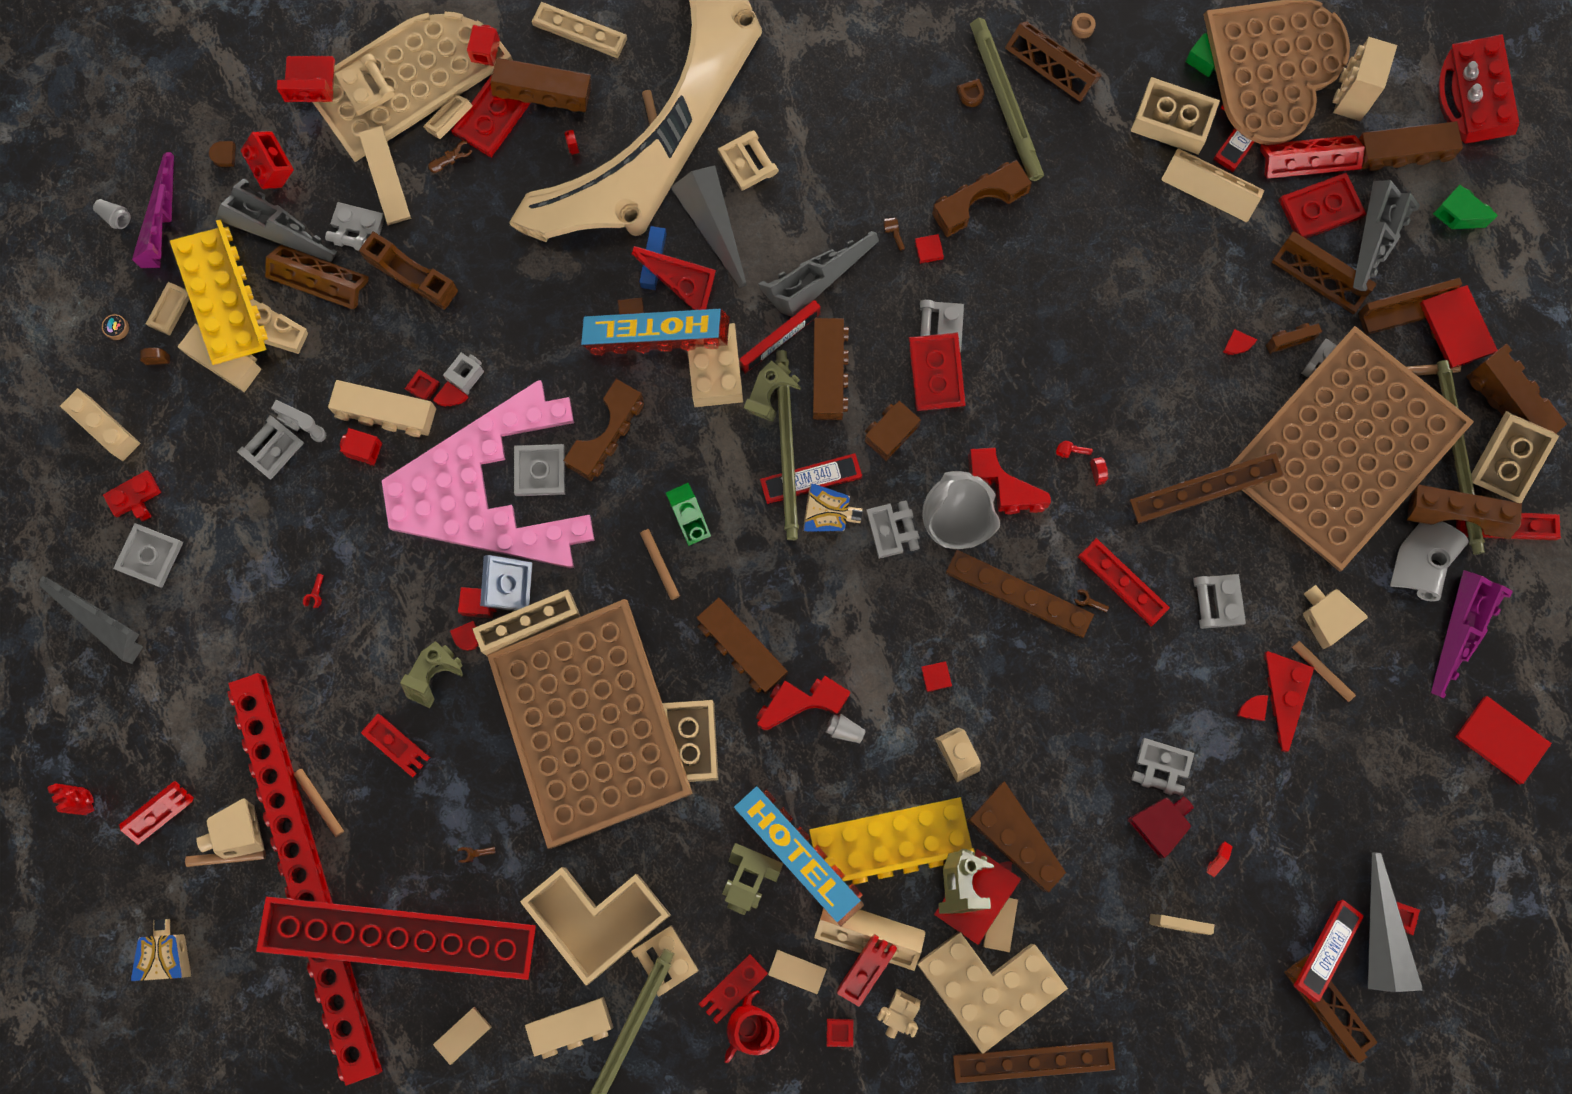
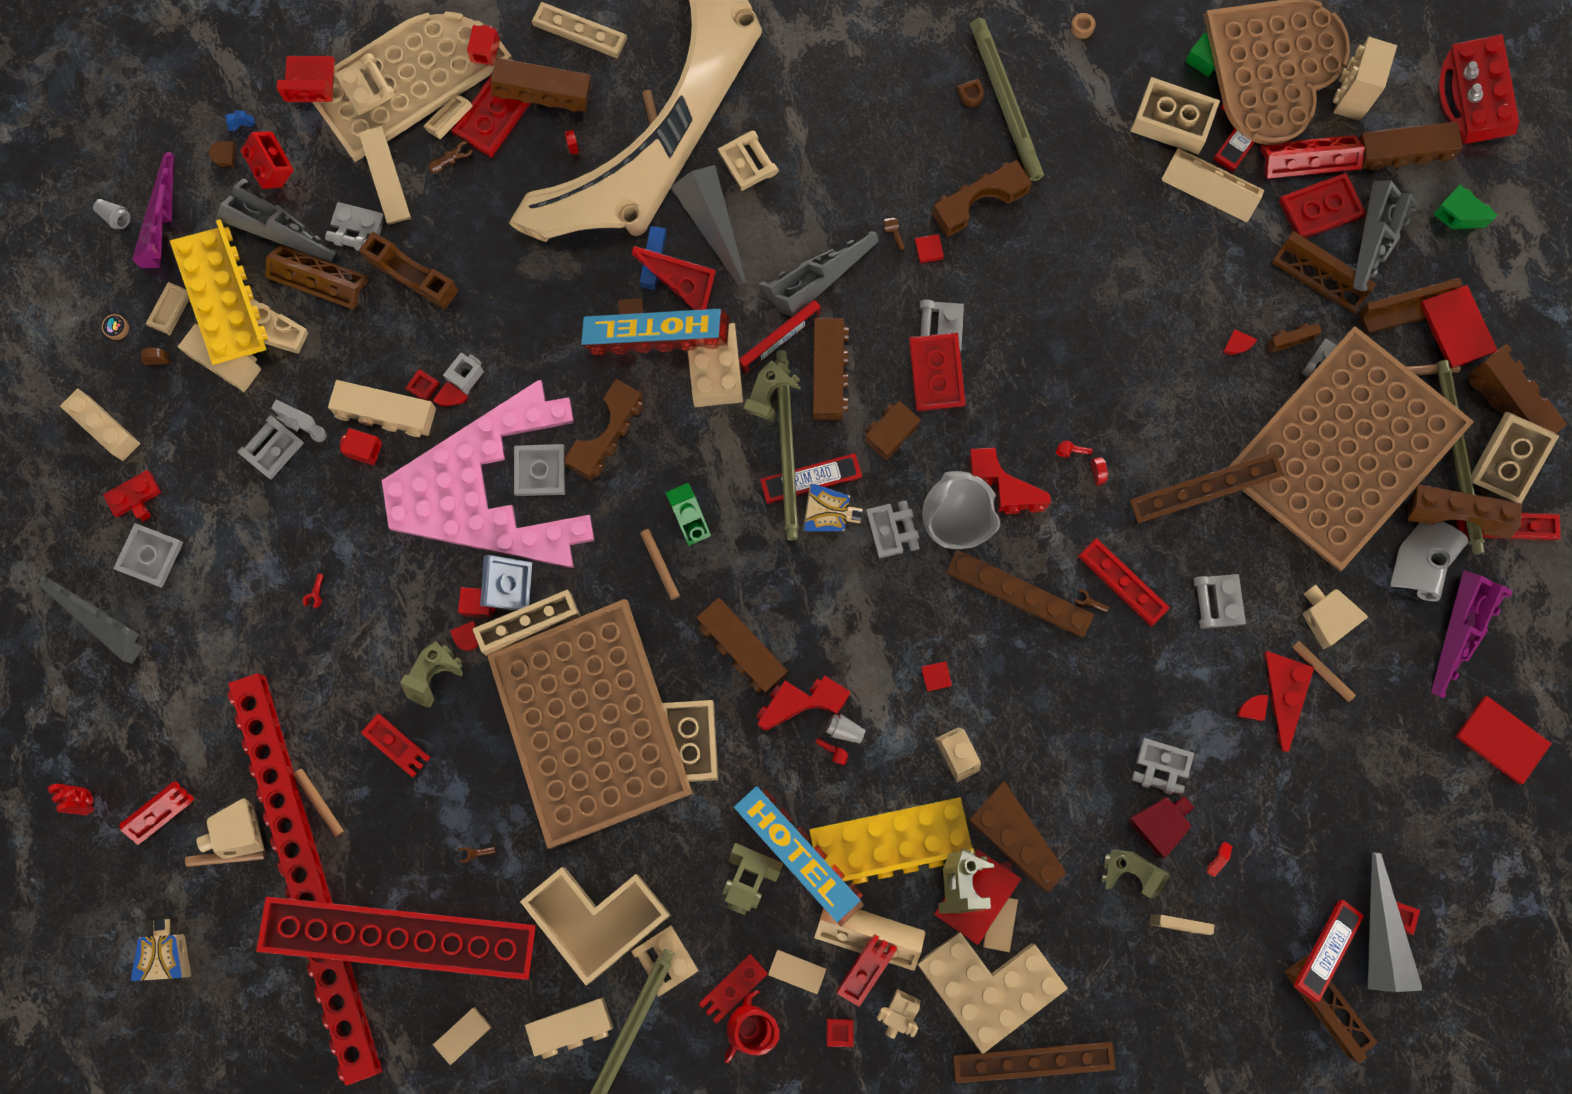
reddish brown fence [1005,21,1102,102] -> none
none -> blue piece [225,110,255,131]
none -> red hand [816,738,848,765]
none -> olive tile [1102,850,1171,898]

